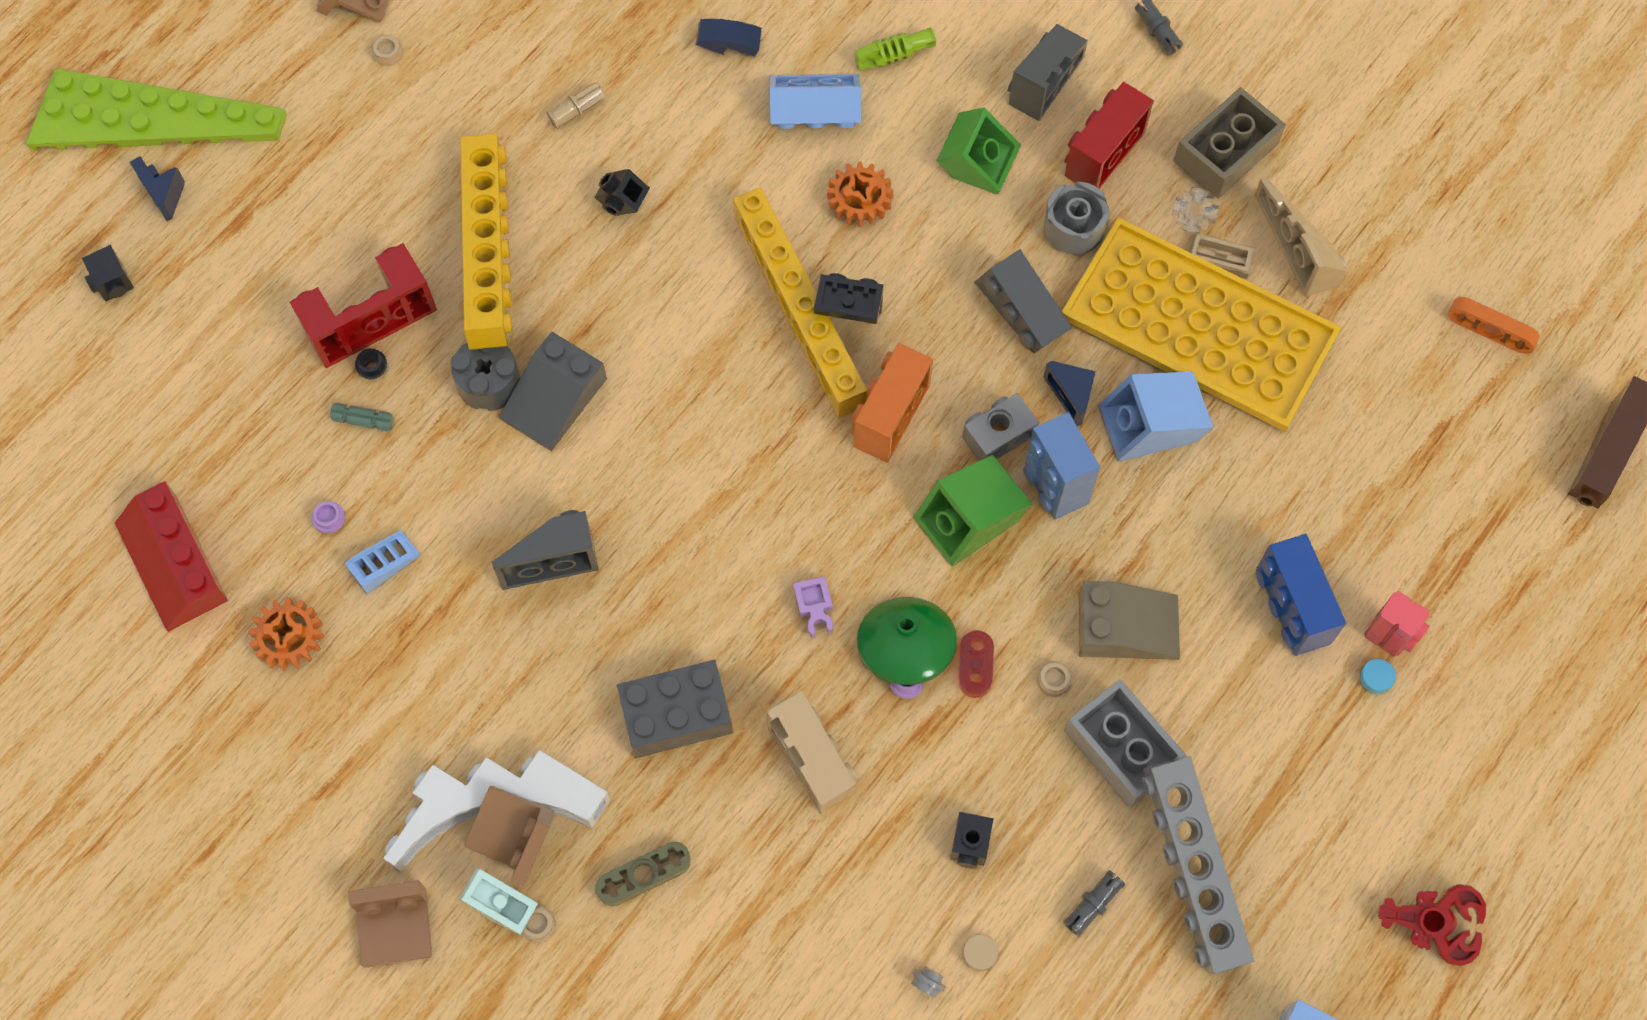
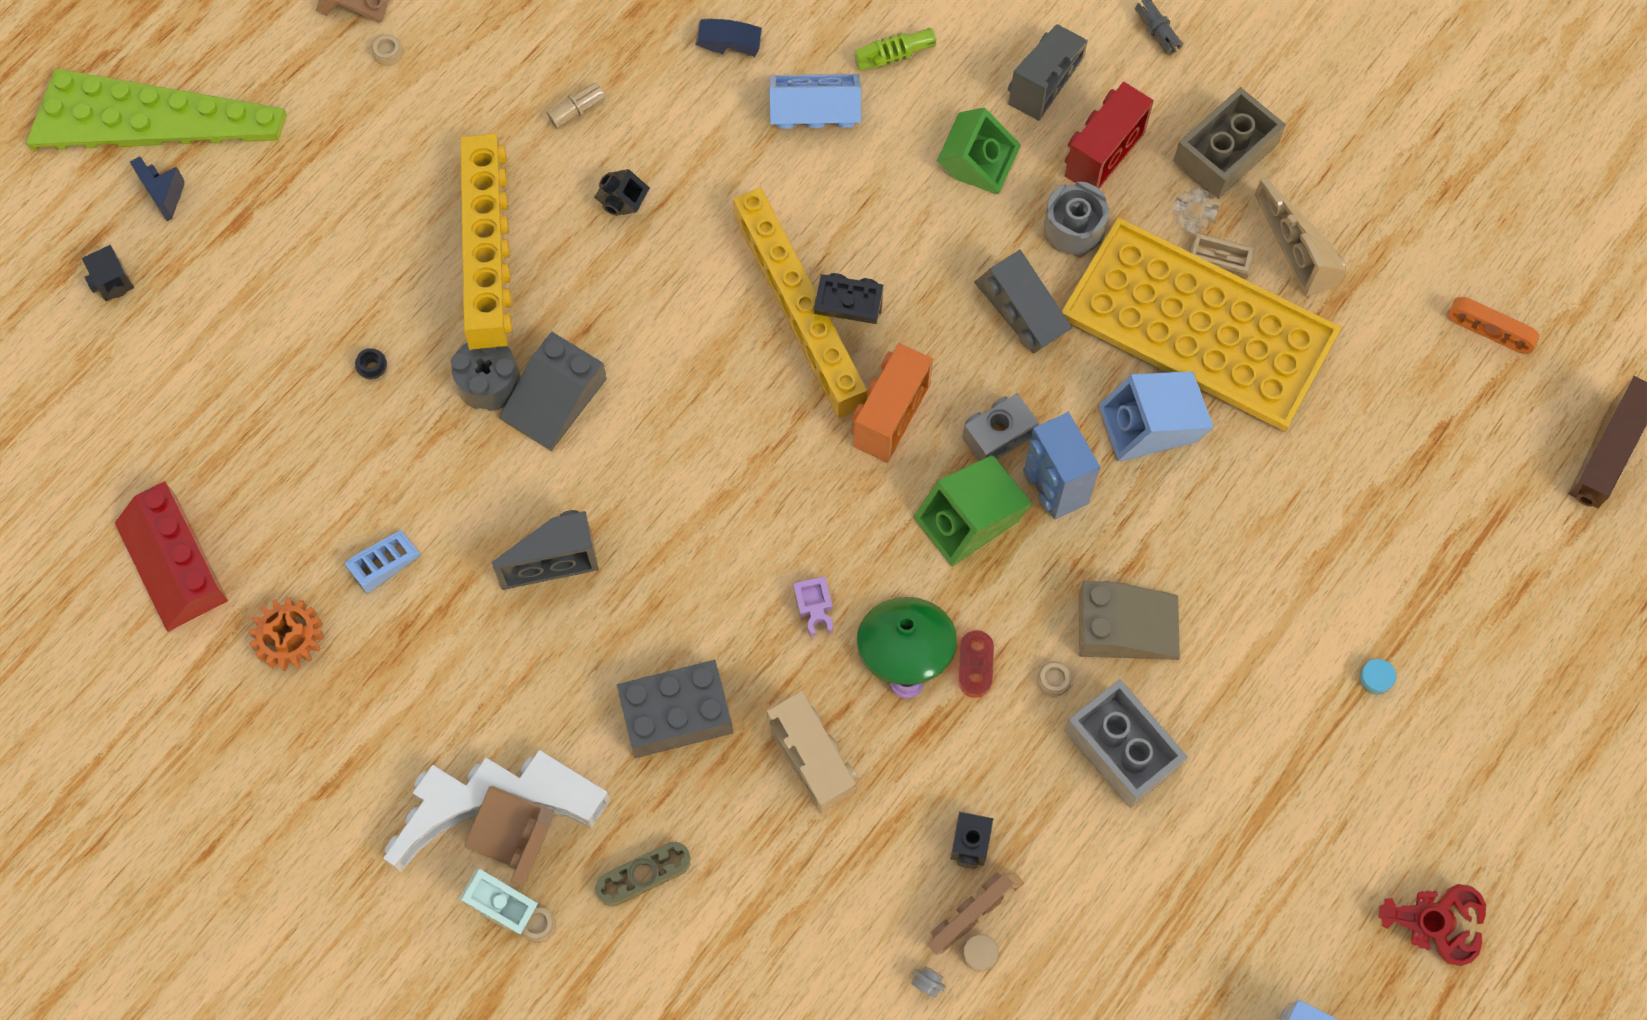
red plate [289,243,437,368] -> none
lavender plate [312,501,345,533] -> none
sand green axle [330,403,394,431] -> none
medium nougat bracket [348,880,432,968] -> none
orange gear [827,162,893,227] -> none
dark blue slope [1043,361,1096,427] -> none
dark grey pin [1063,870,1125,937] -> none
light grey brick [1142,756,1254,974] -> none
blue brick [1256,533,1347,656] -> none
coral brick [1364,591,1429,657] -> none
none -> medium nougat wing [927,872,1024,955]

